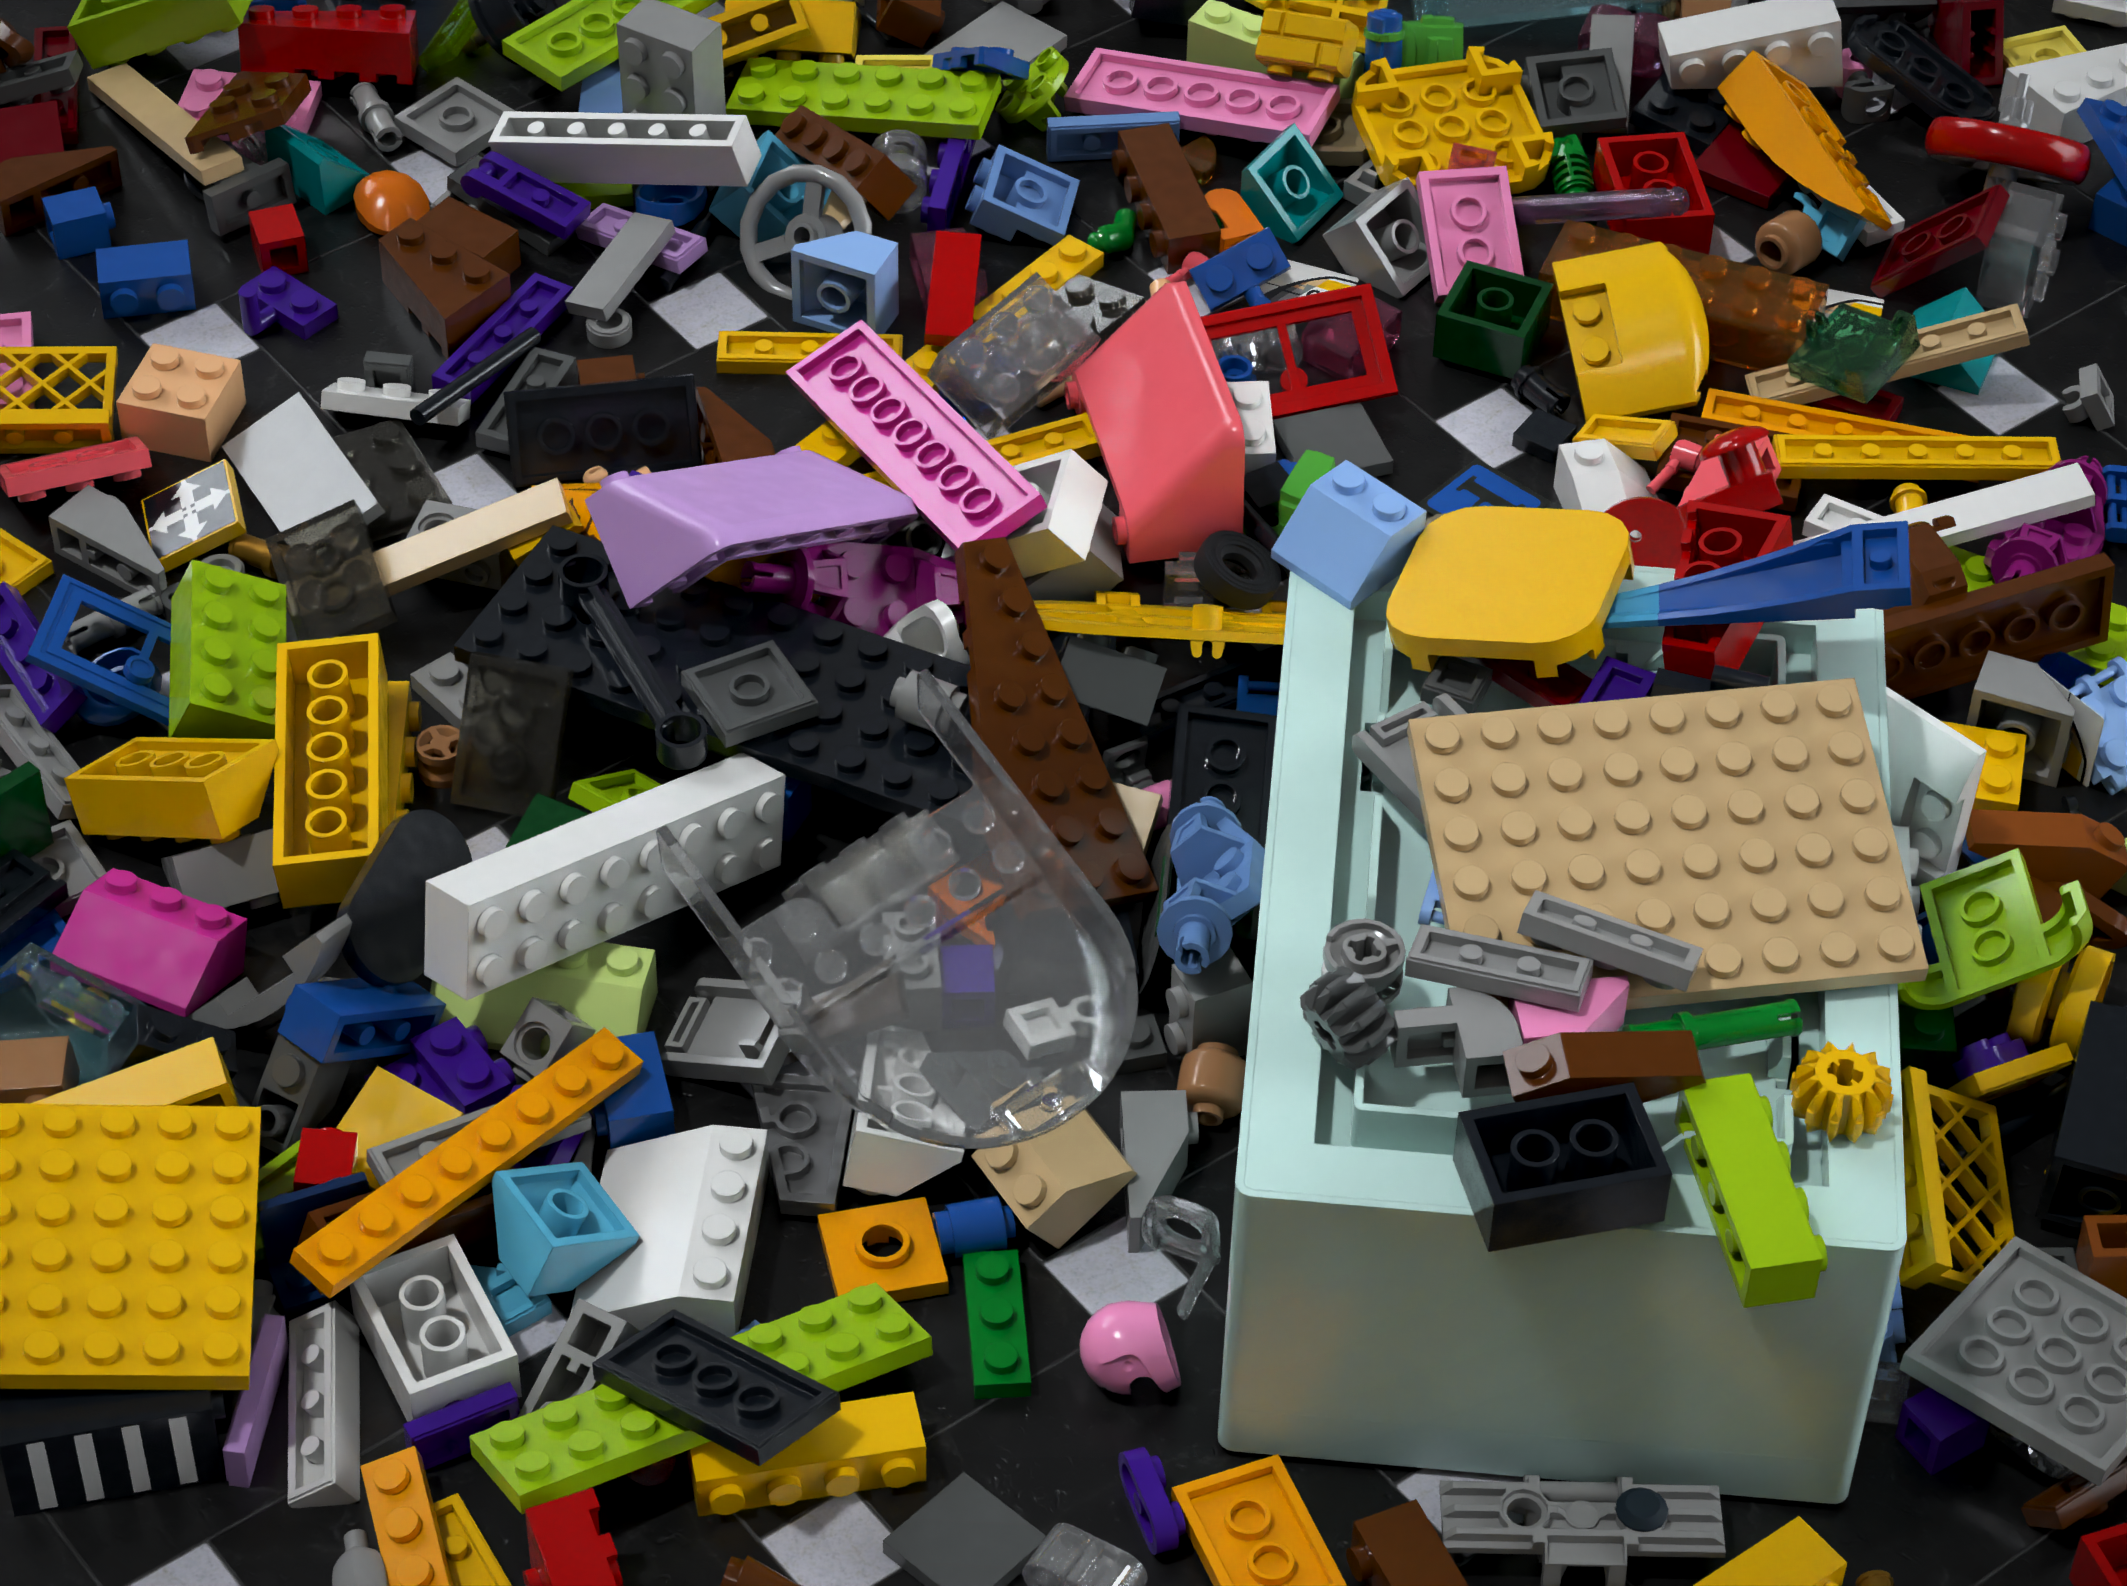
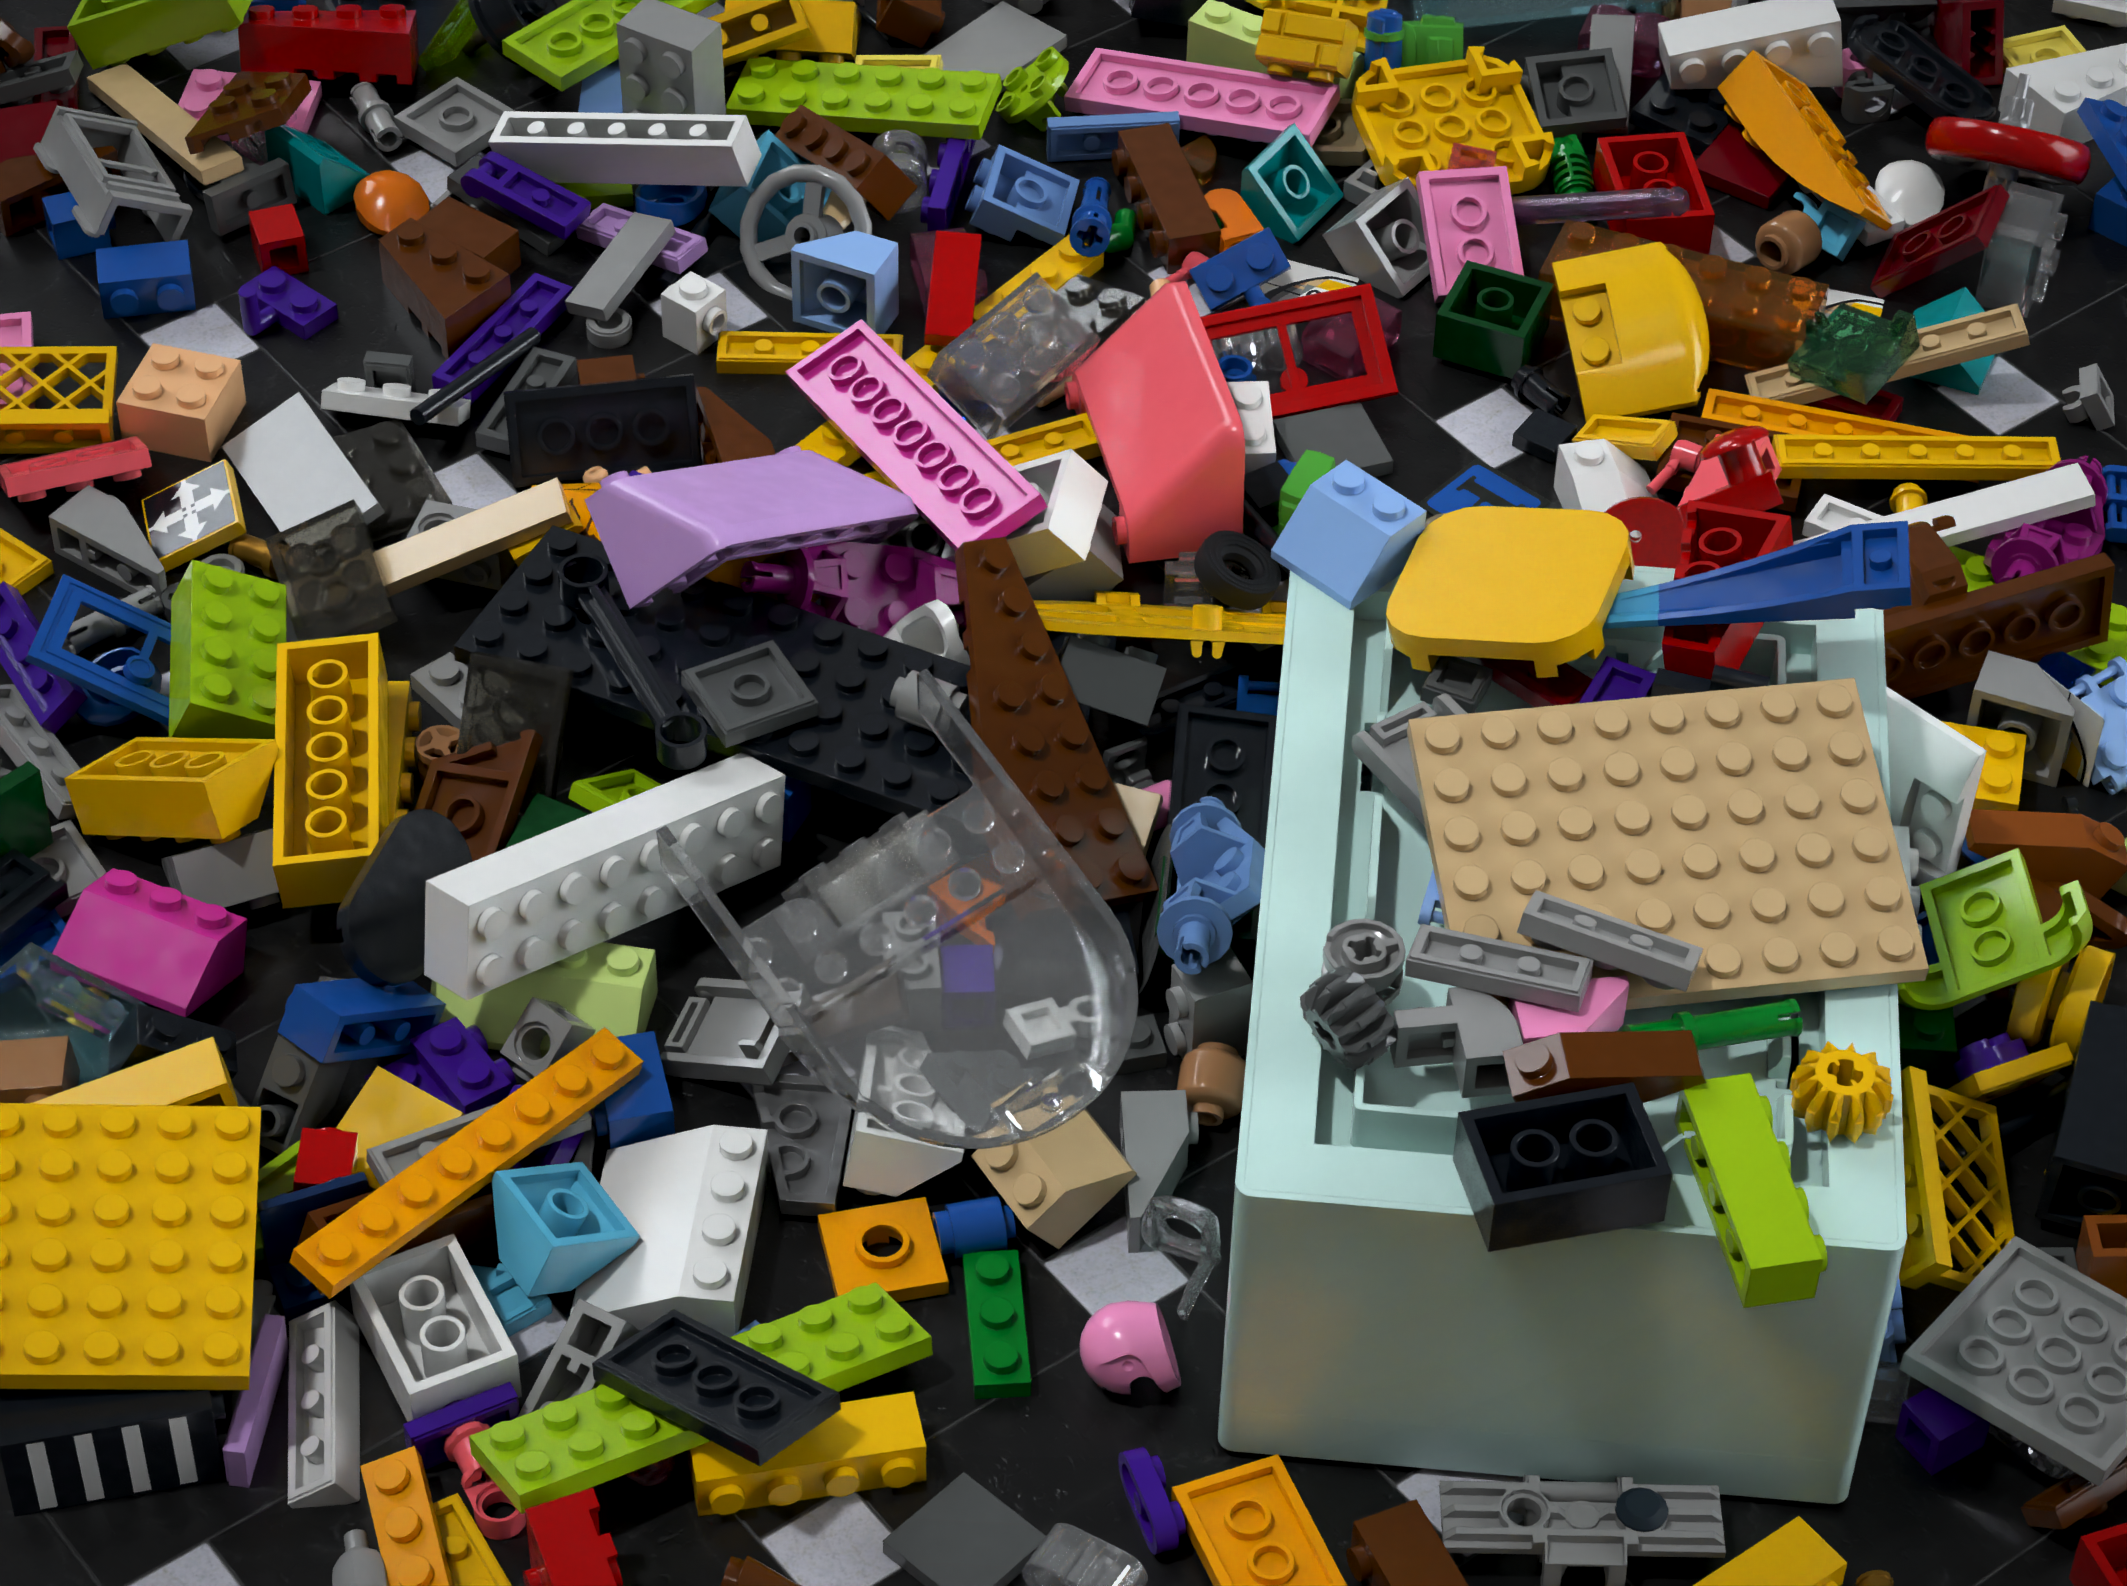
light grey slope [186,913,352,1029] -> none
blue wing [932,46,1030,80] -> none
none -> light grey piece [33,106,193,242]
none -> reddish brown wing [415,729,543,862]
none -> coral connector [443,1421,526,1540]
none -> white brick [661,271,727,355]
none -> blue pin [1069,177,1112,257]
none -> white hat [1874,160,1945,228]

